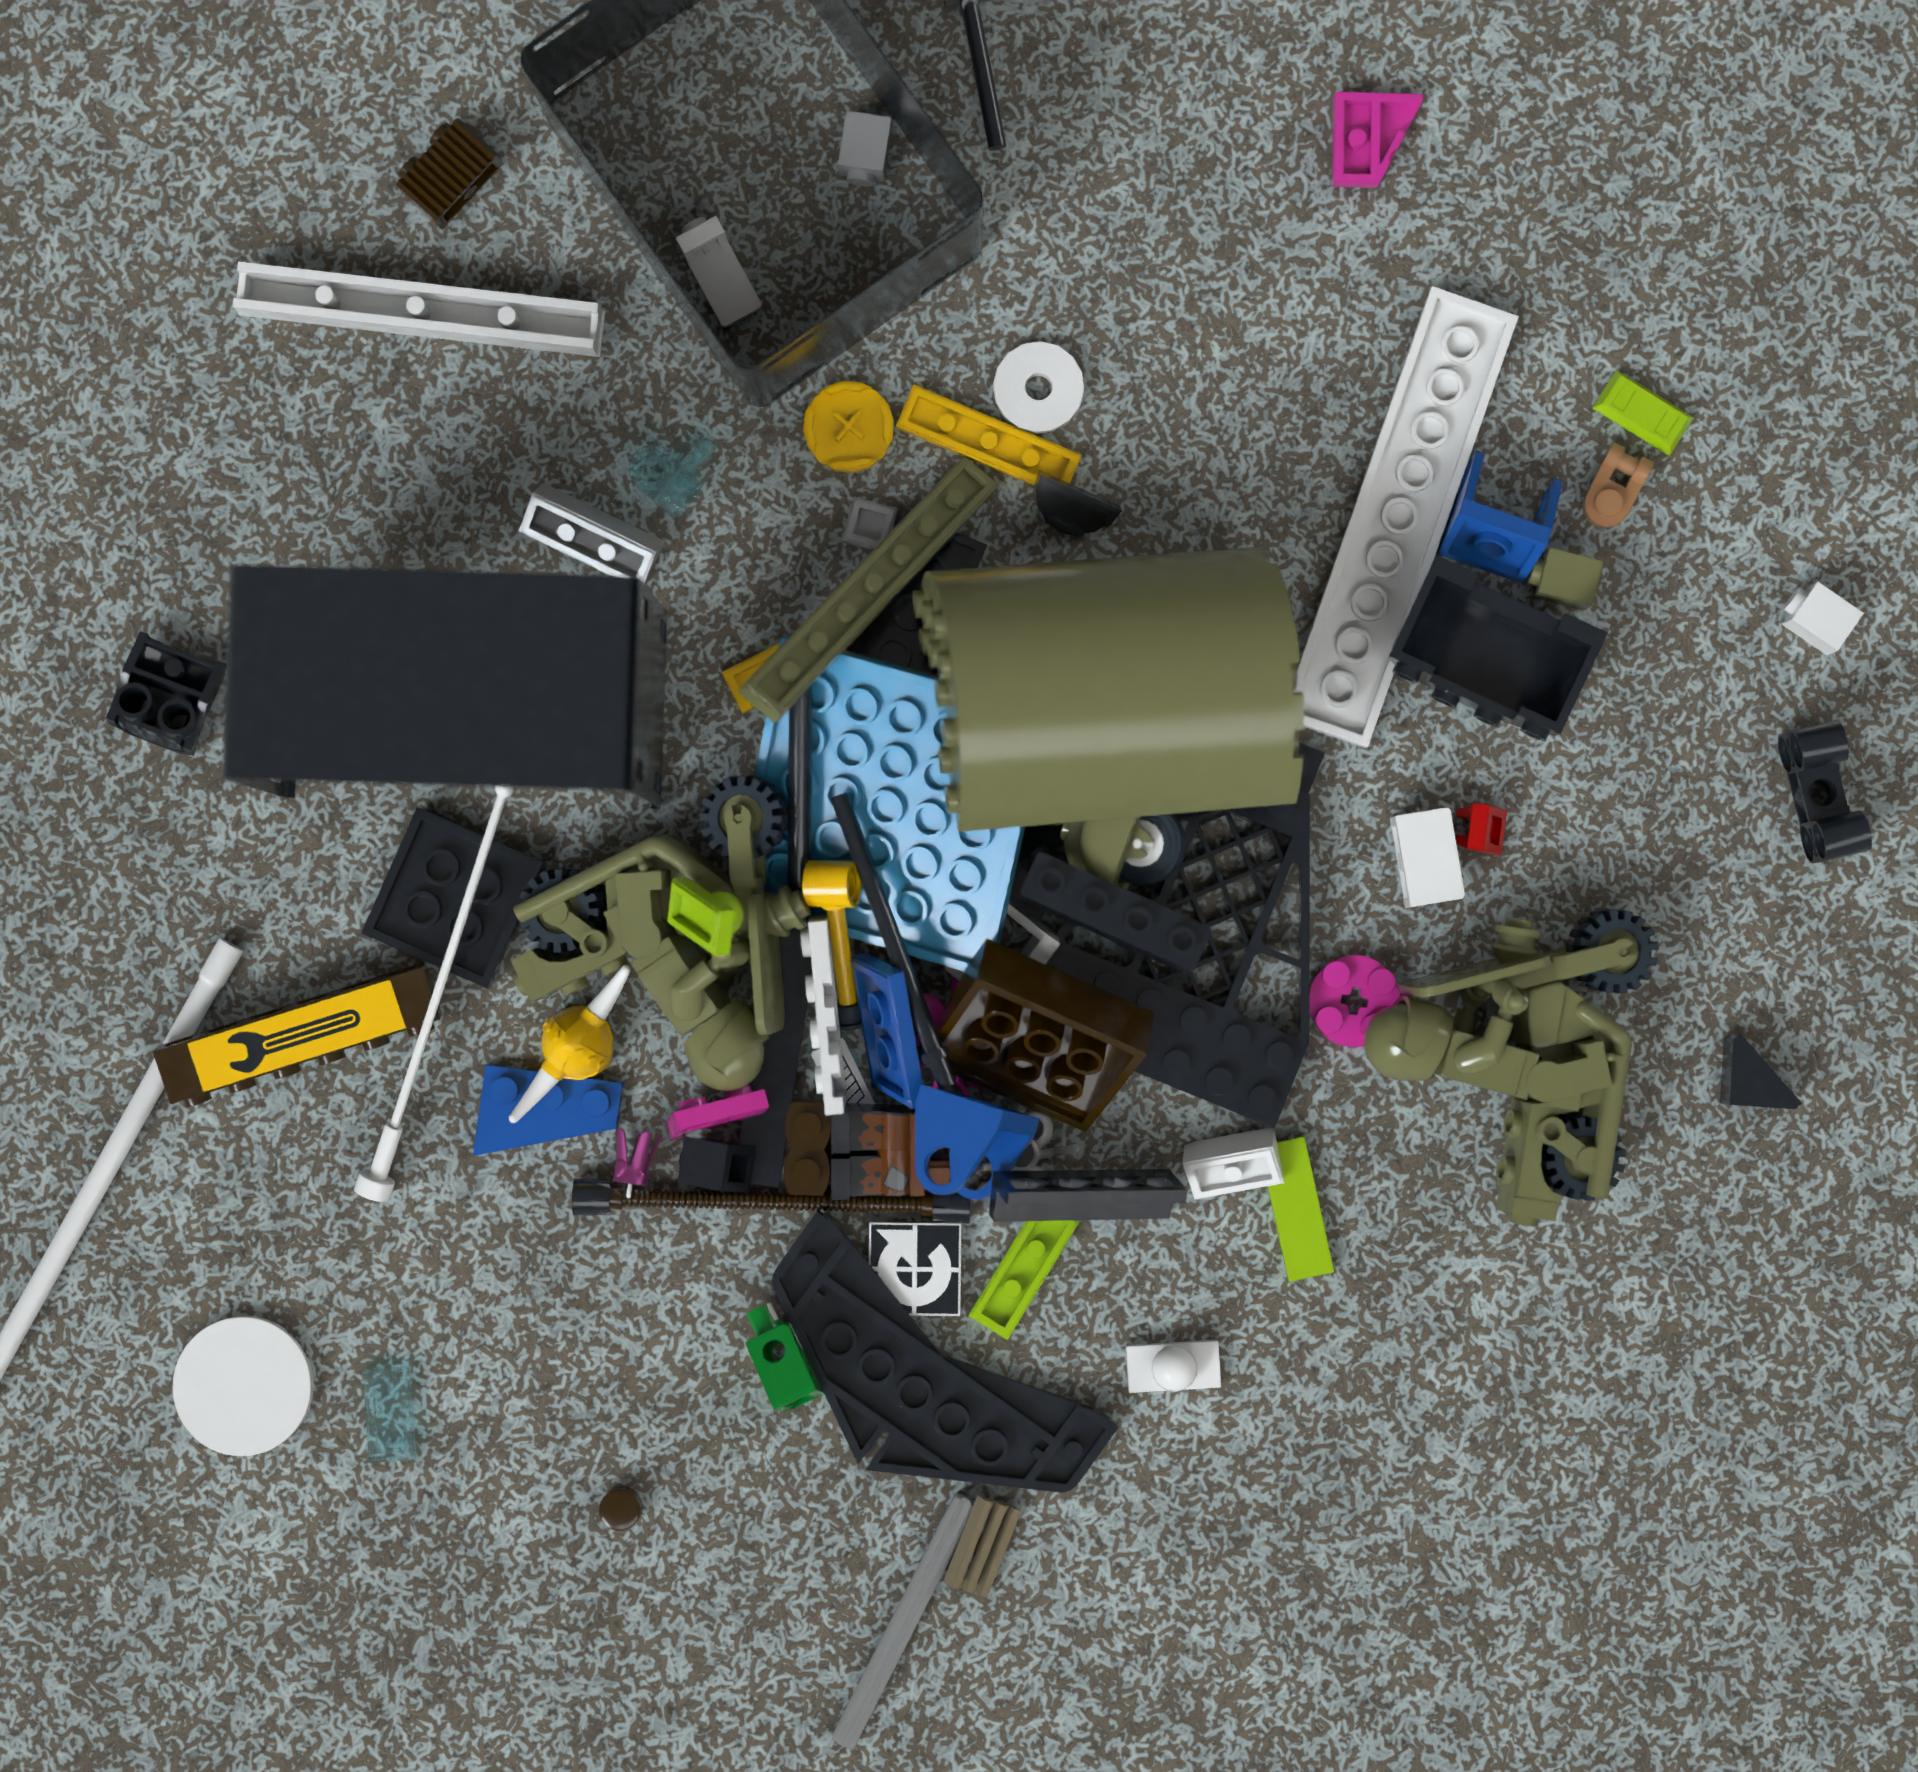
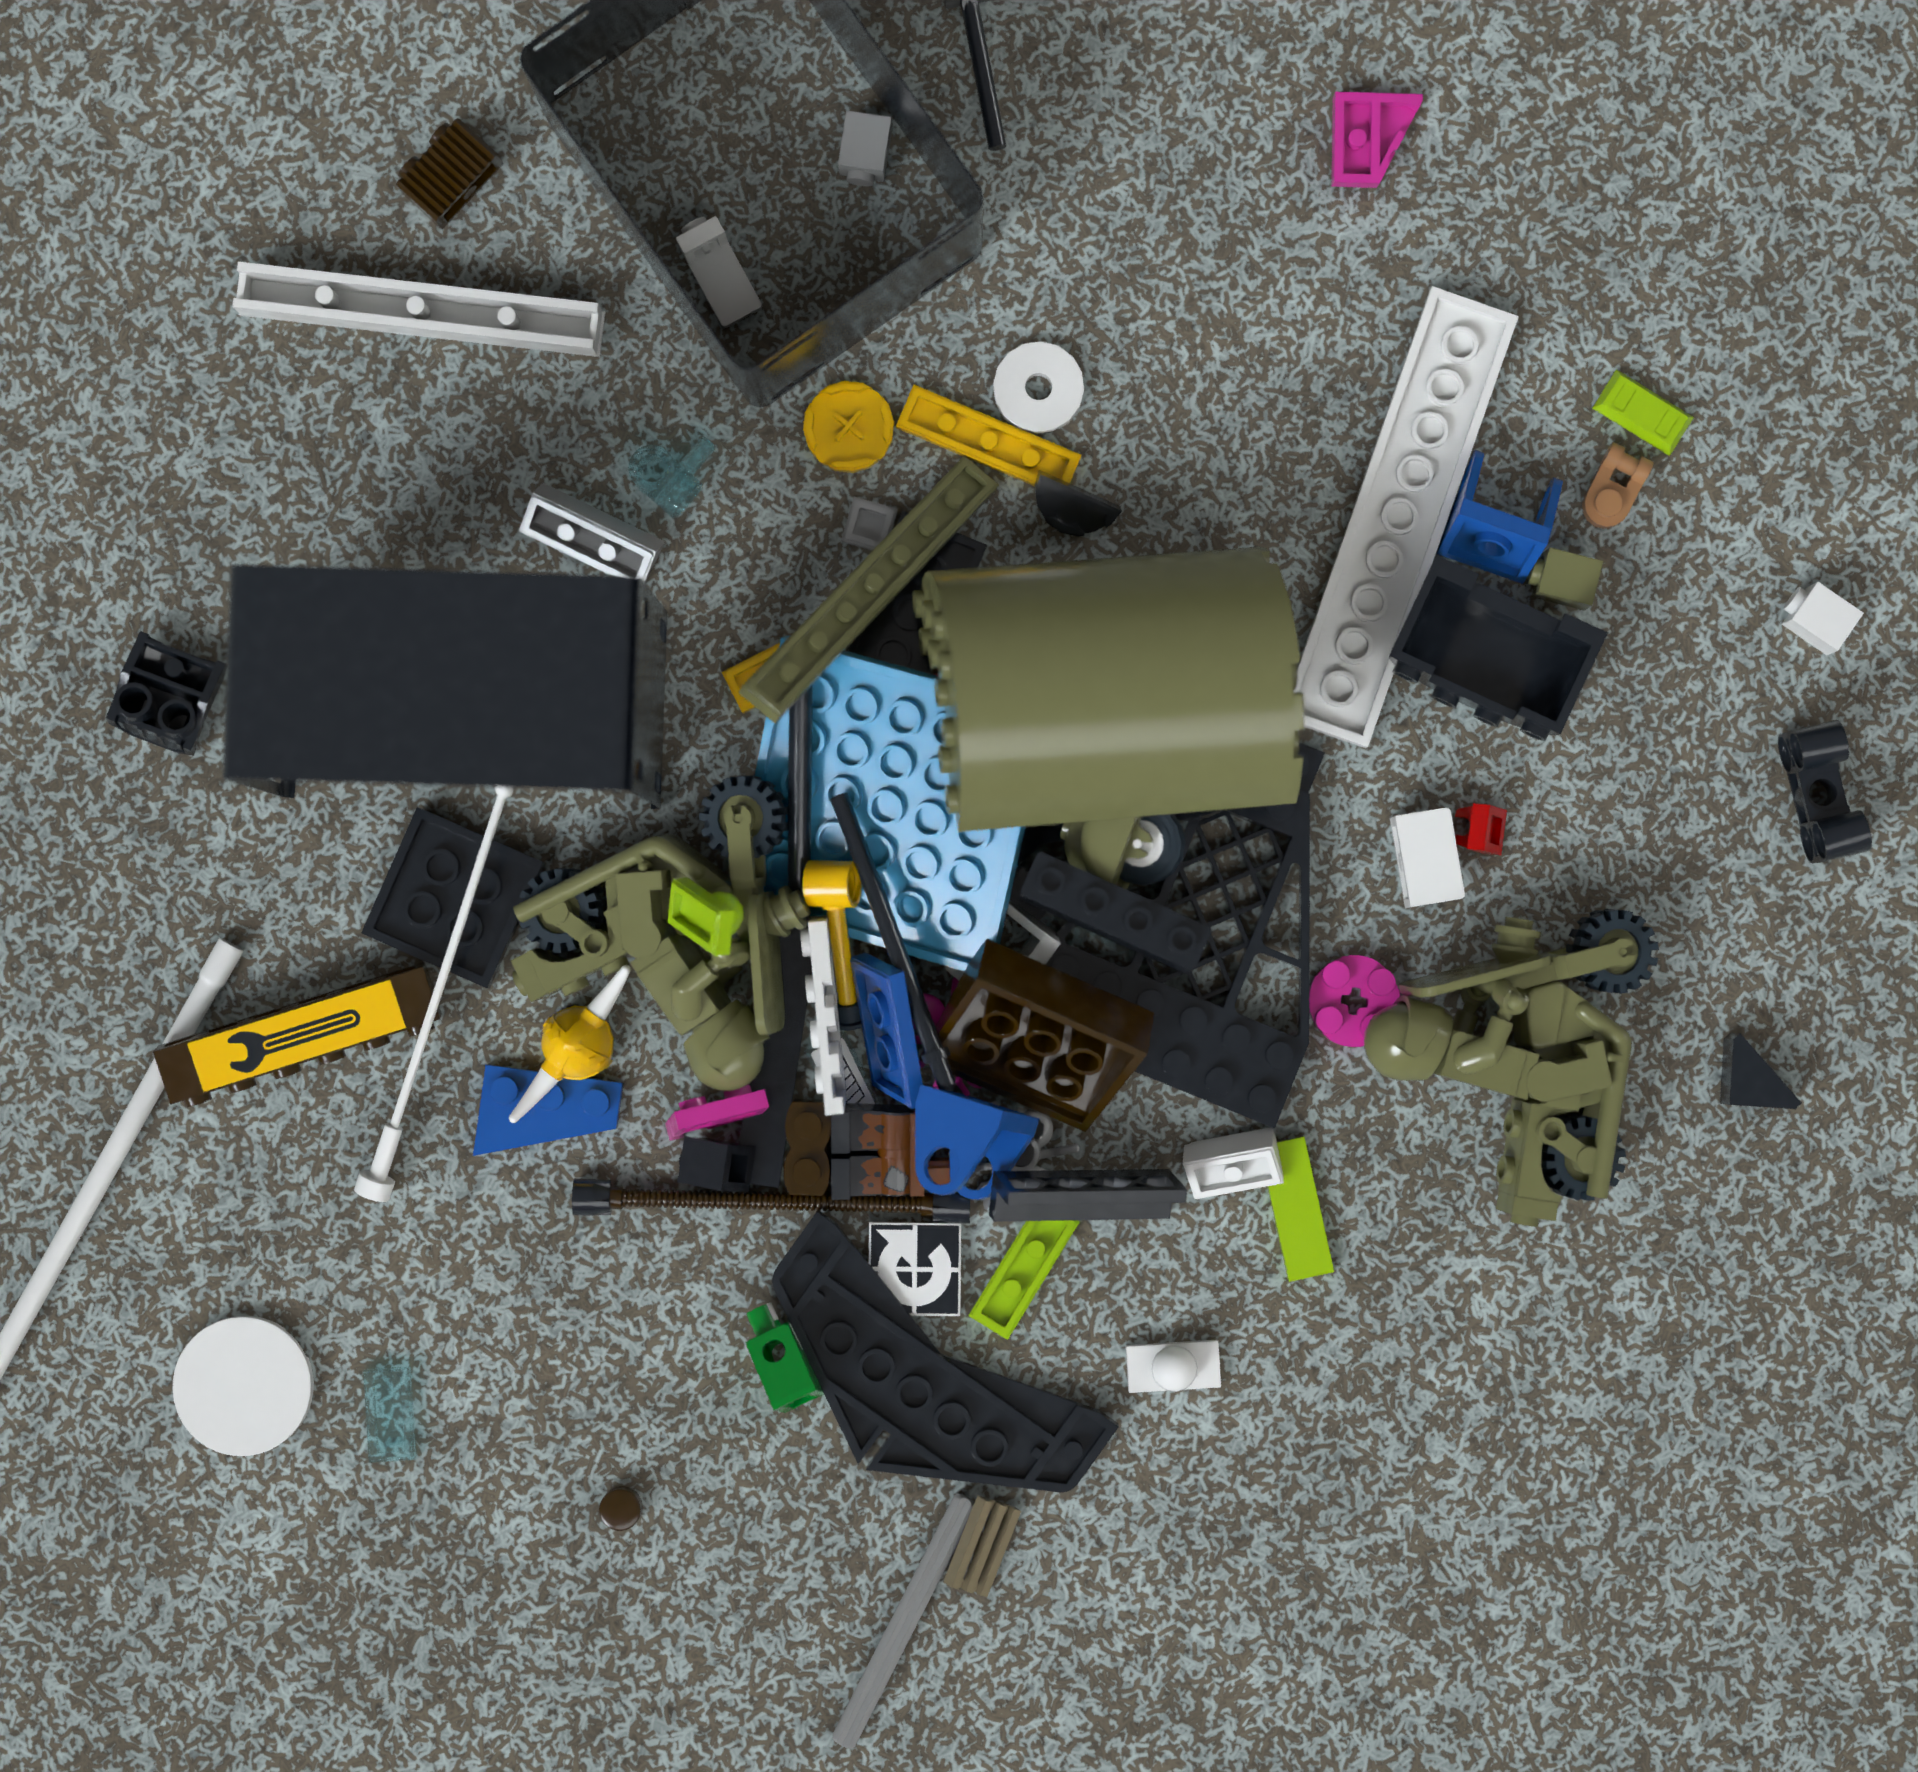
flat silver piece [612,1128,663,1198] -> none

